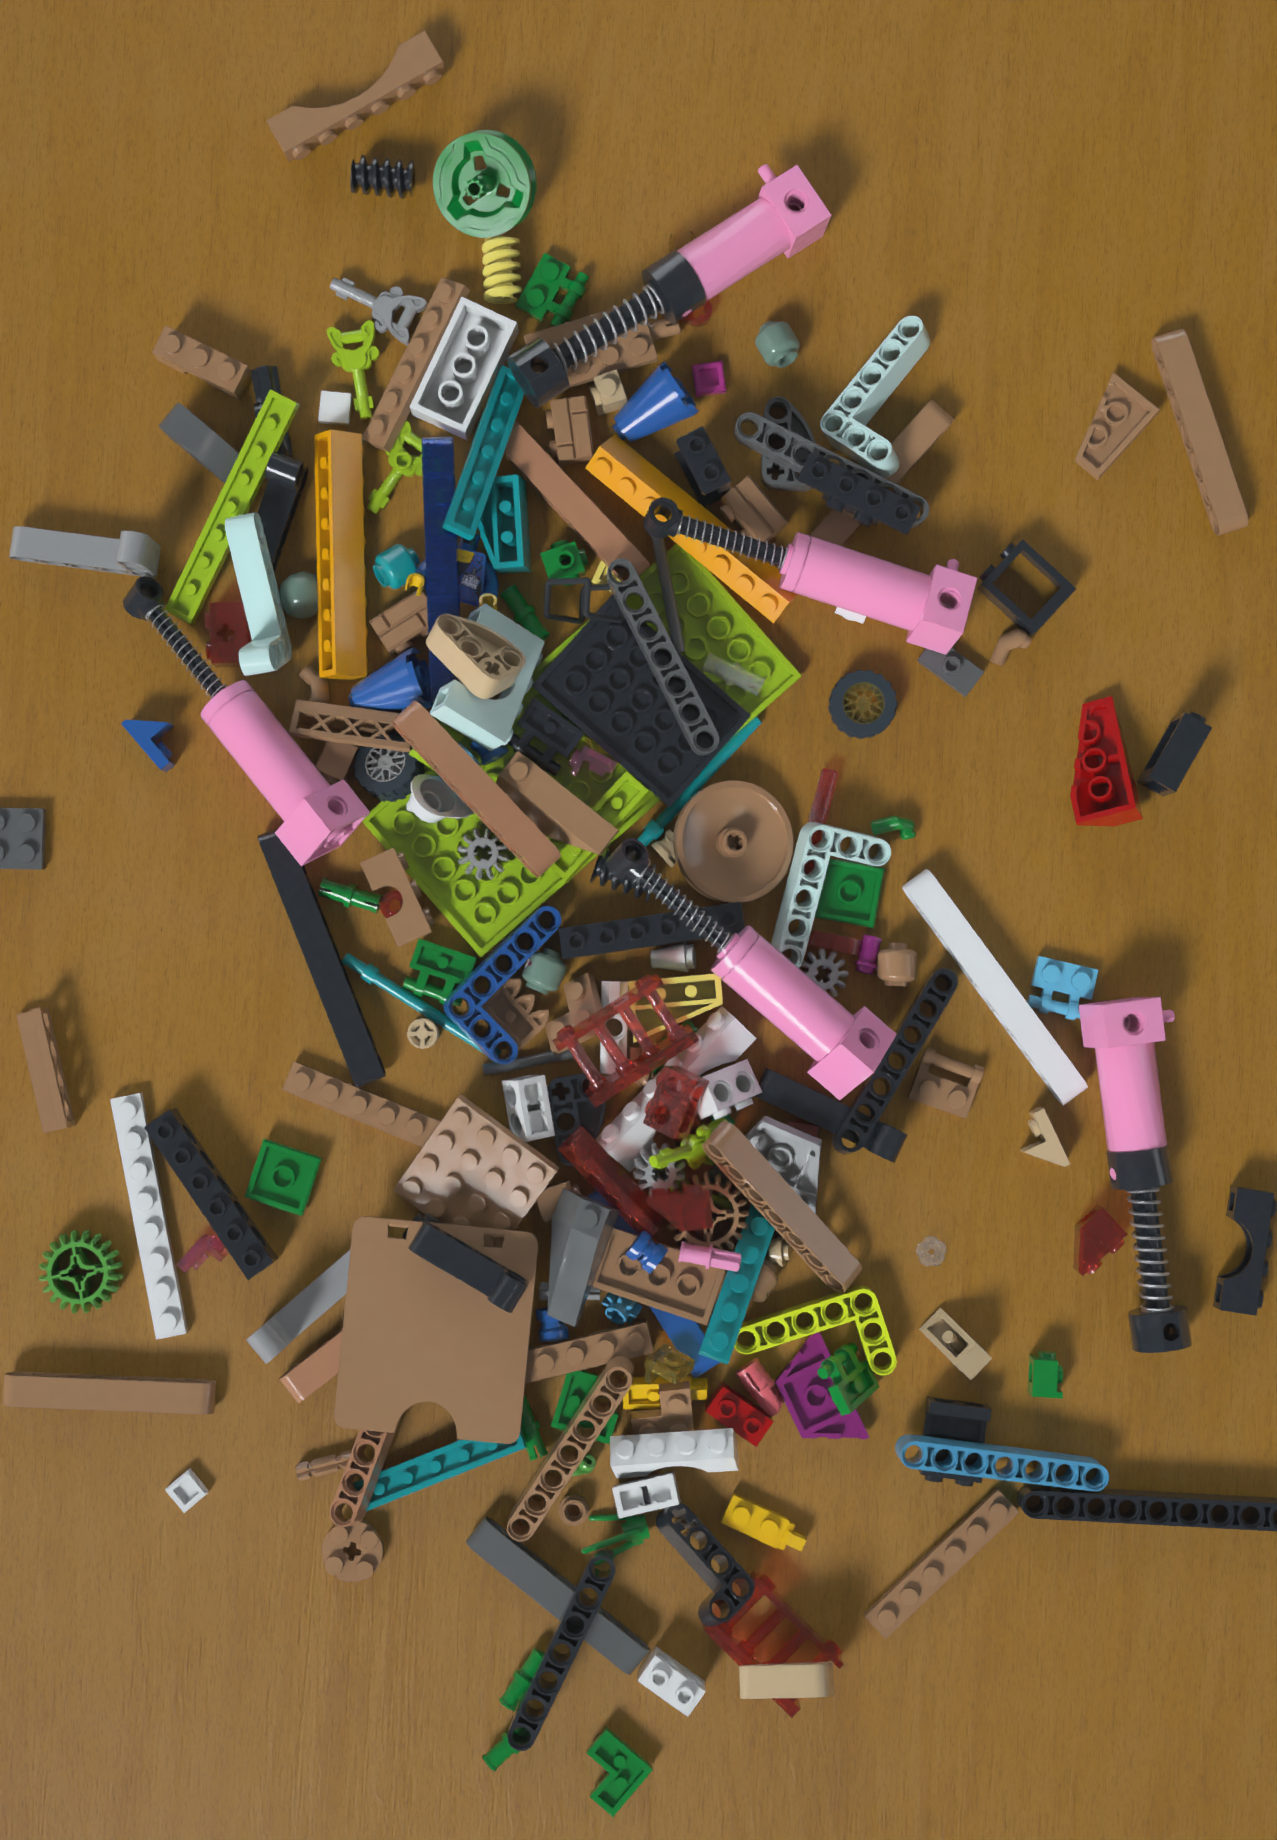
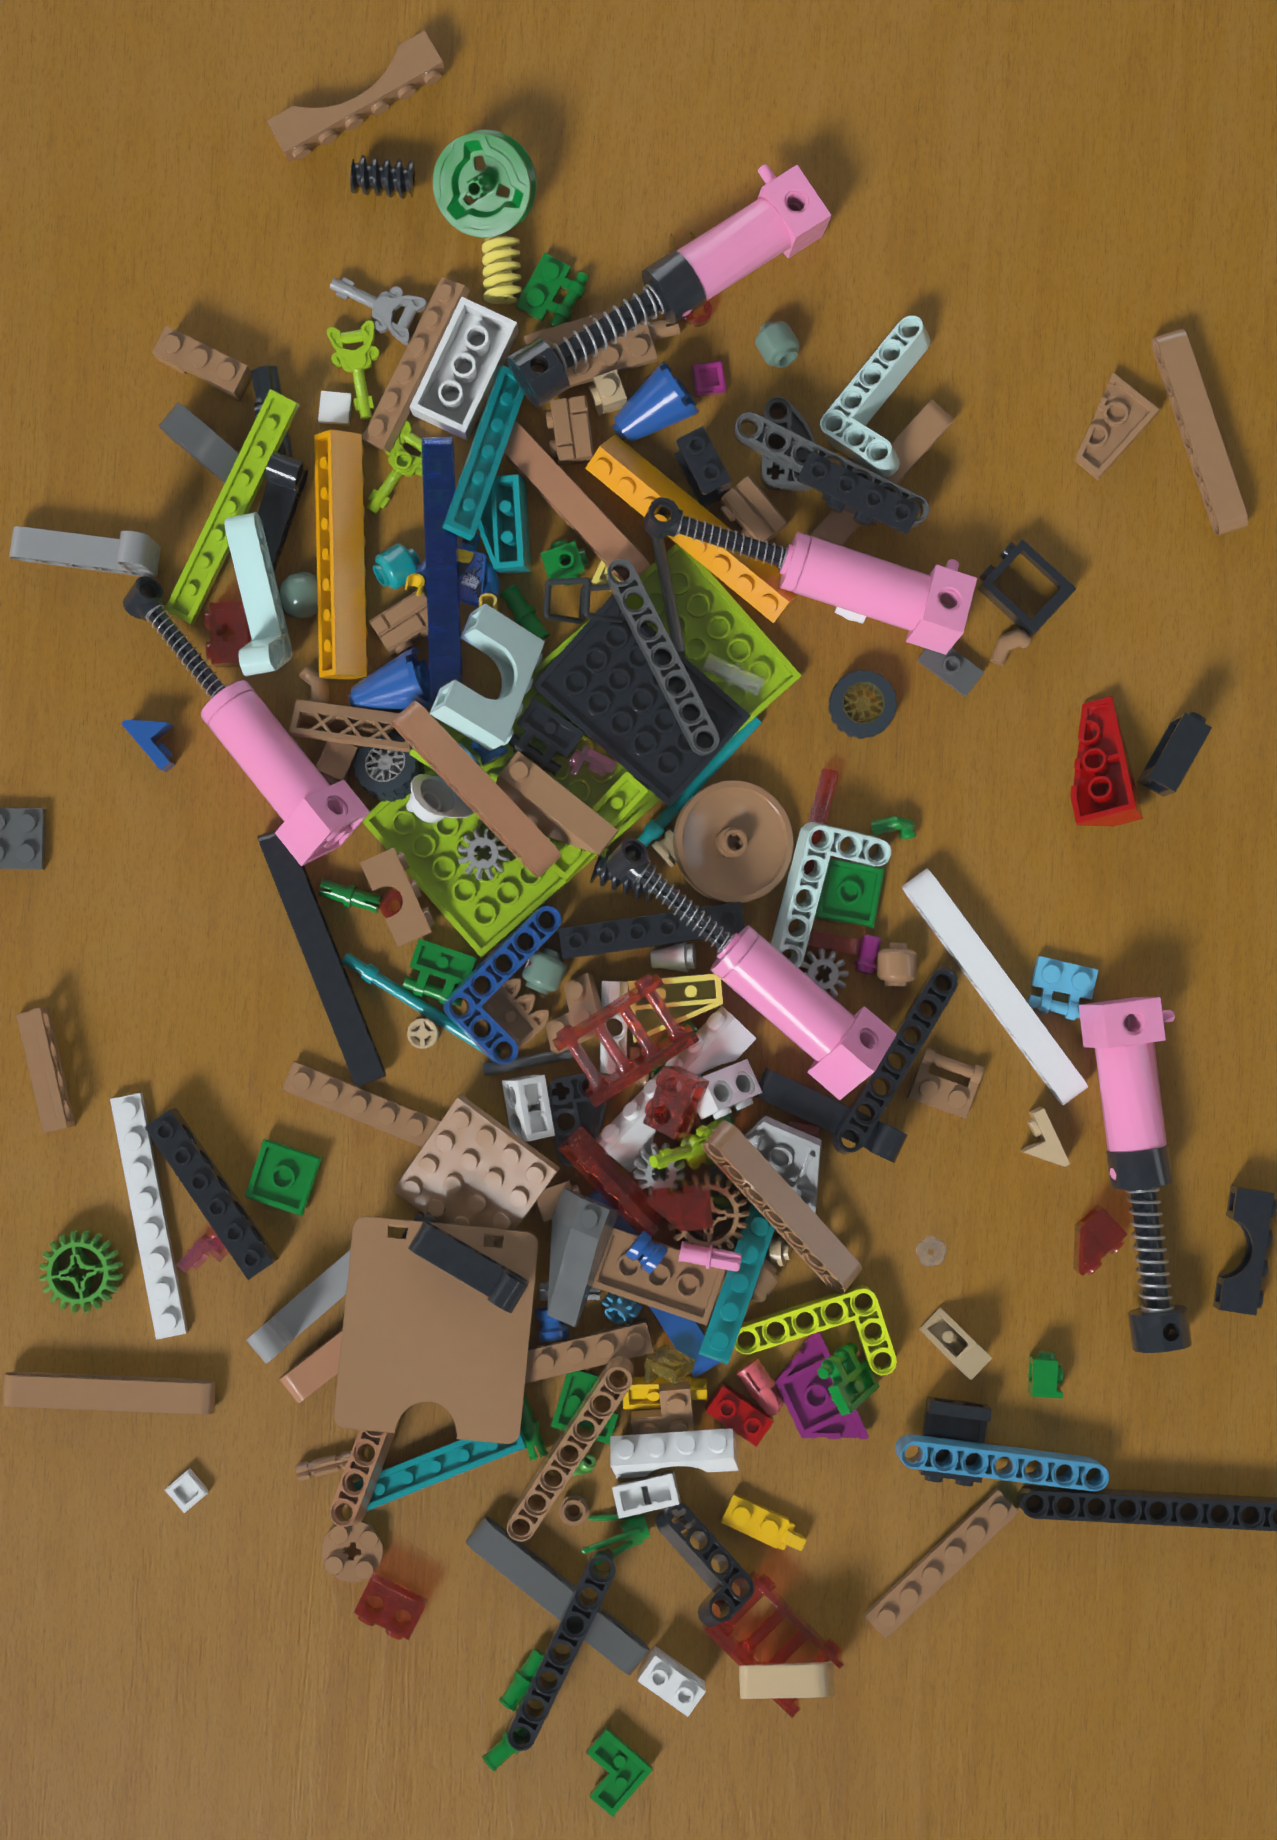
tan beam [426,614,526,699] -> none
none -> clear red brick [353,1573,428,1640]

